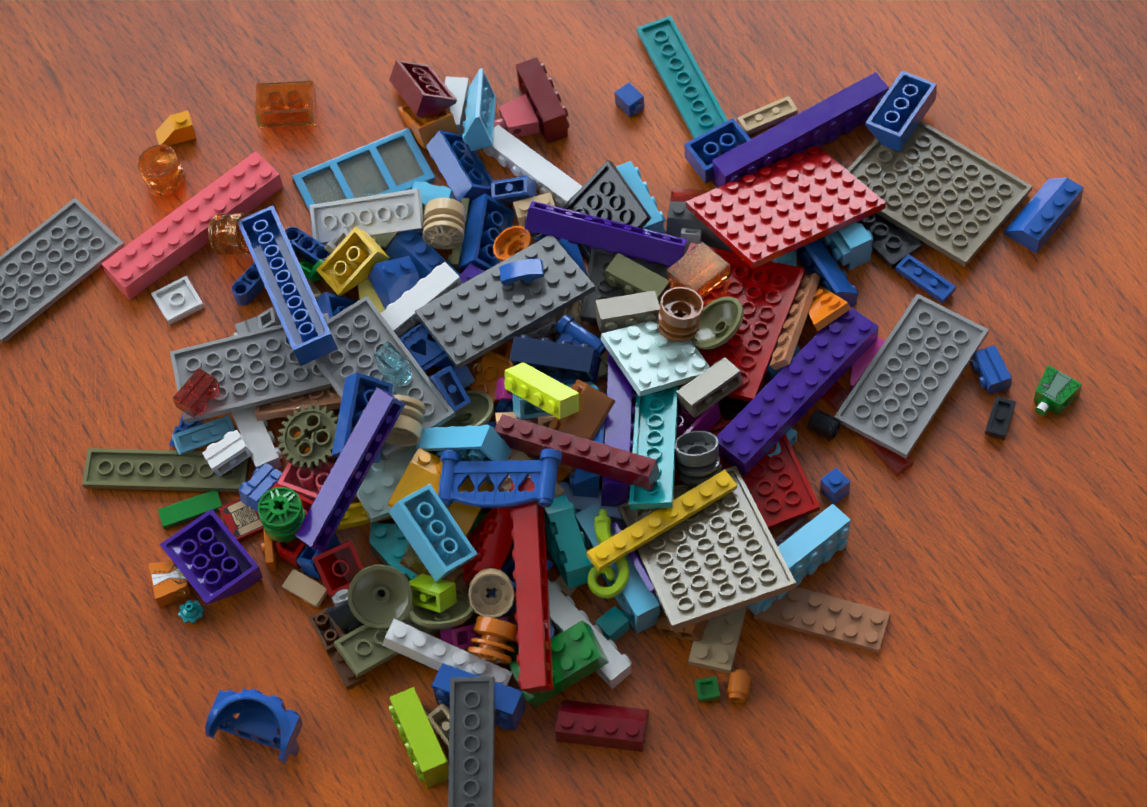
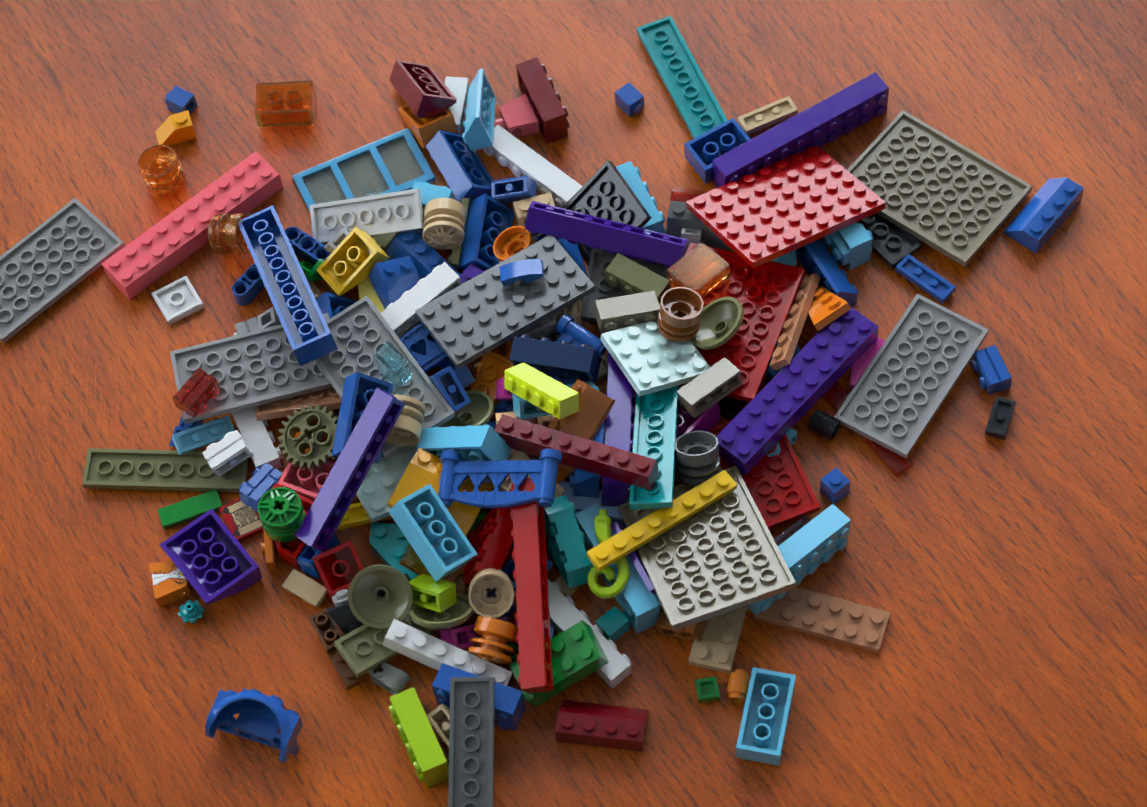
blue slope [865,71,937,152] -> none
green torso [1034,365,1082,416] -> none
none -> blue brick [165,86,197,114]
none -> light grey piece [369,662,410,695]
none -> medium azure brick [736,667,796,766]

